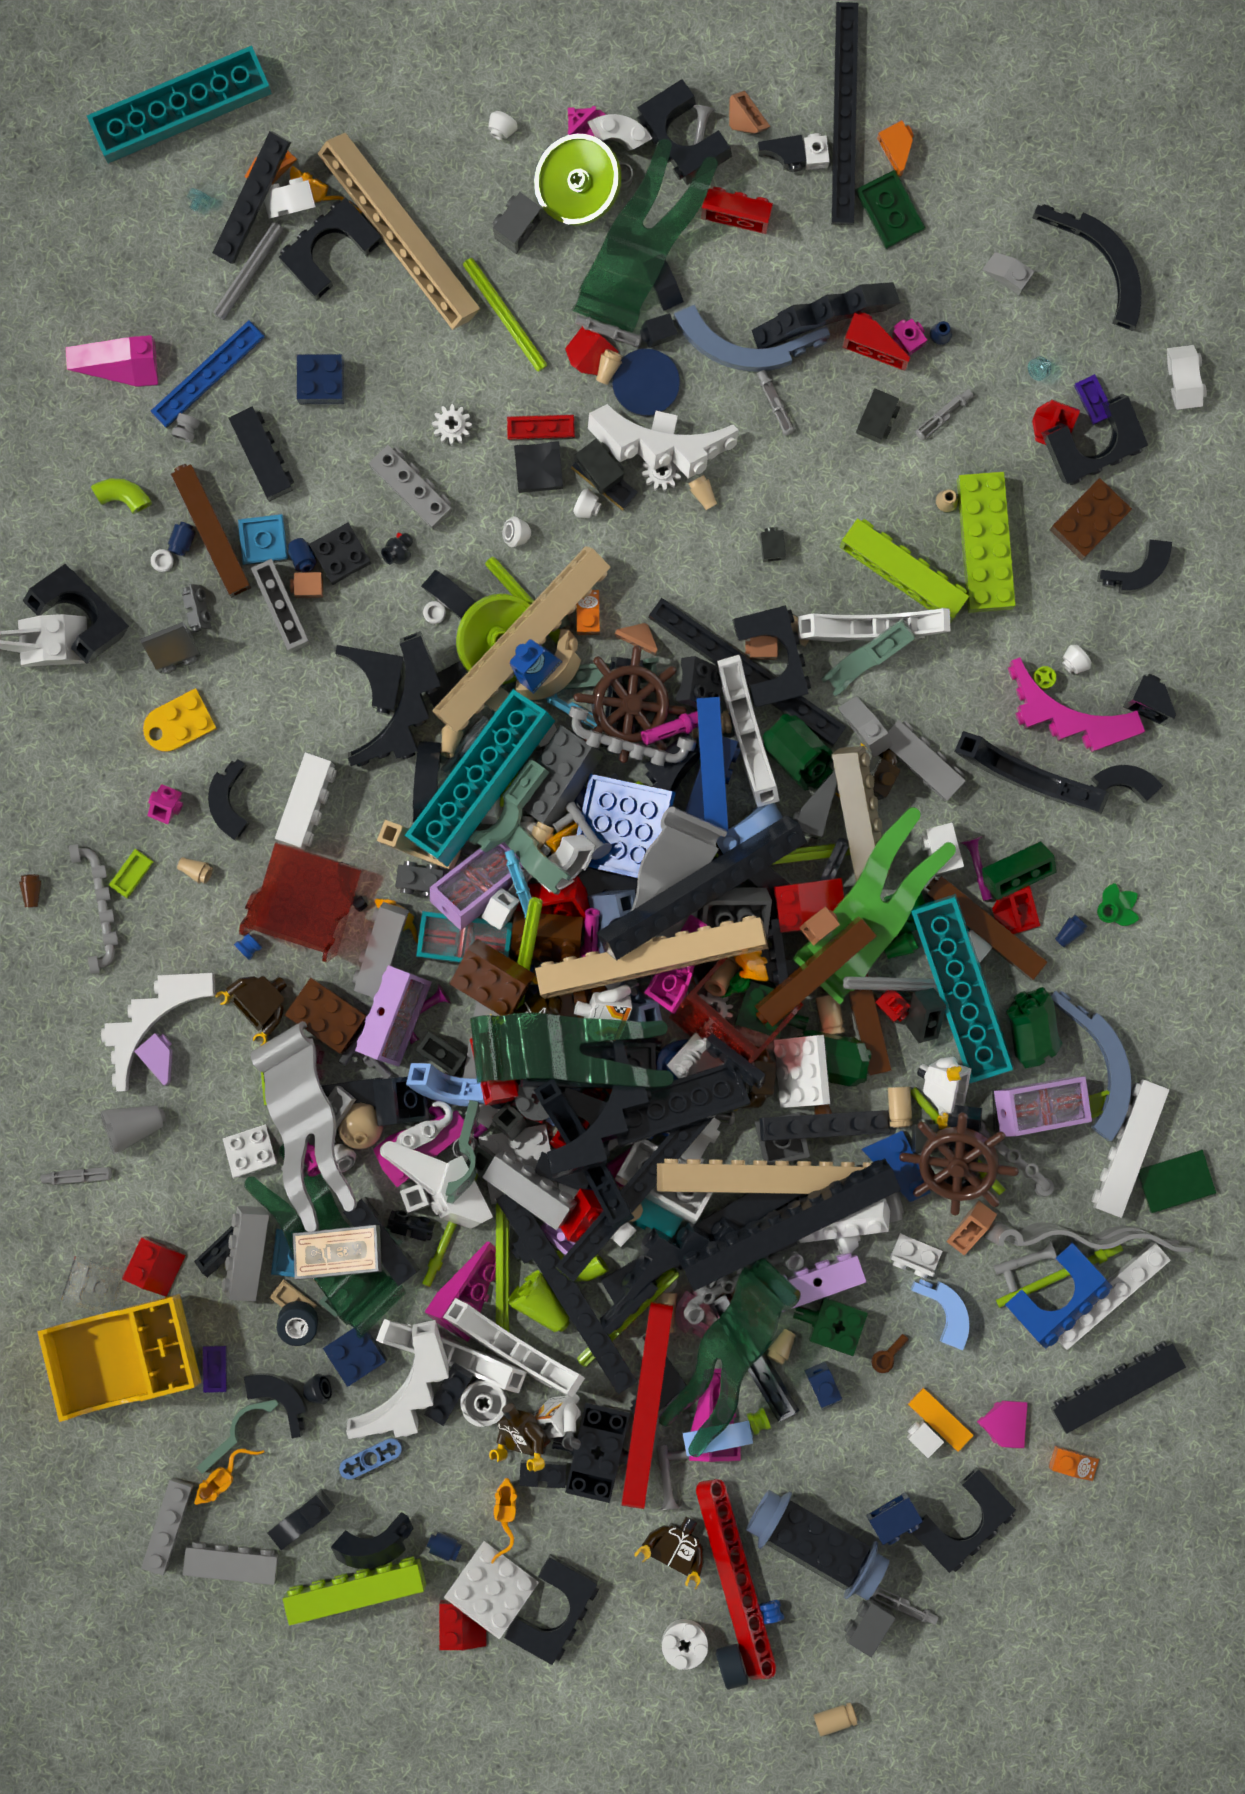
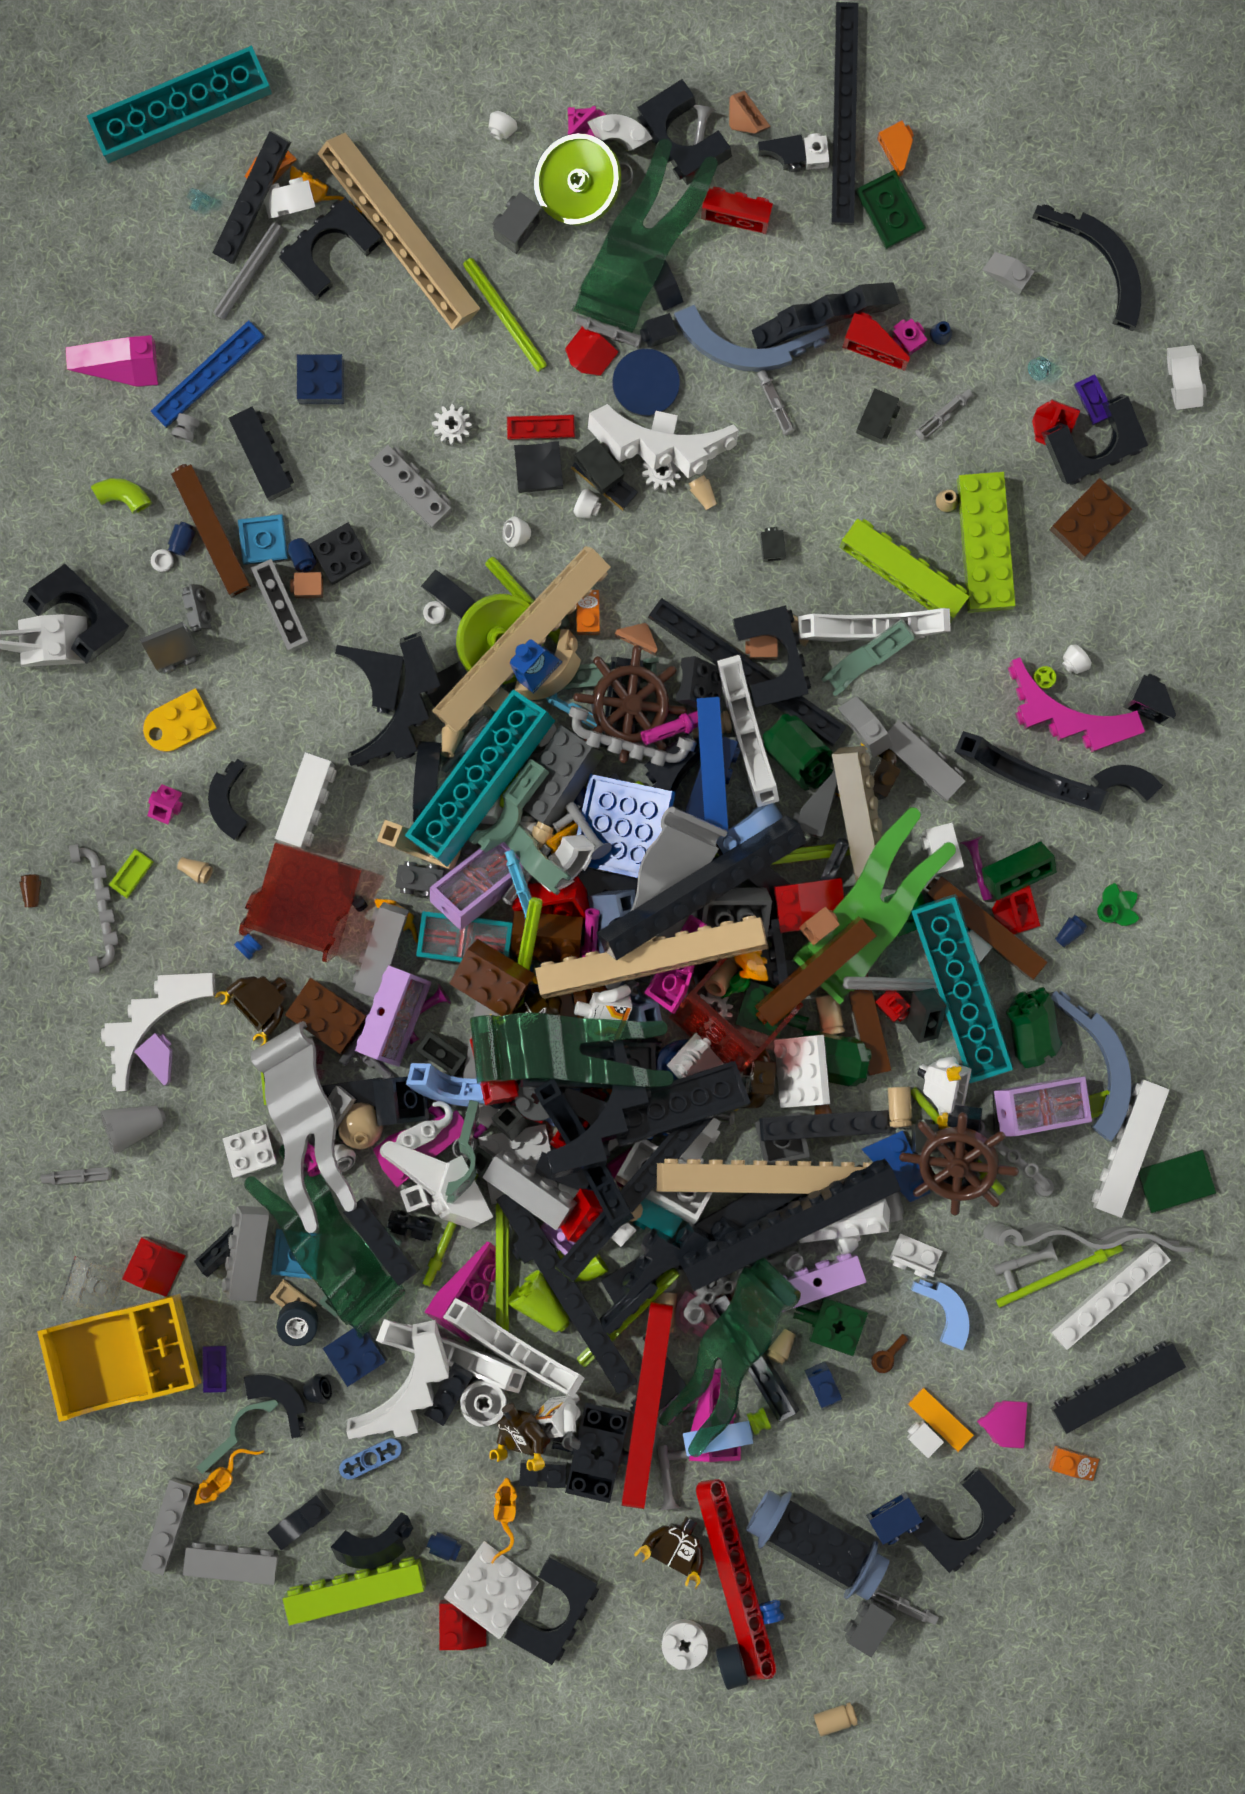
tile [293,1225,382,1280] -> none
black animal [381,533,413,565] -> none
white brick [481,888,520,930] -> none
tan cone [596,349,622,385] -> none
black plate [706,1033,766,1089] -> none
green cone [884,932,919,959] -> none
nougat arch [946,1201,997,1256] -> none
blue arch [1005,1243,1113,1349] -> none
black arch [1097,539,1172,594] -> none

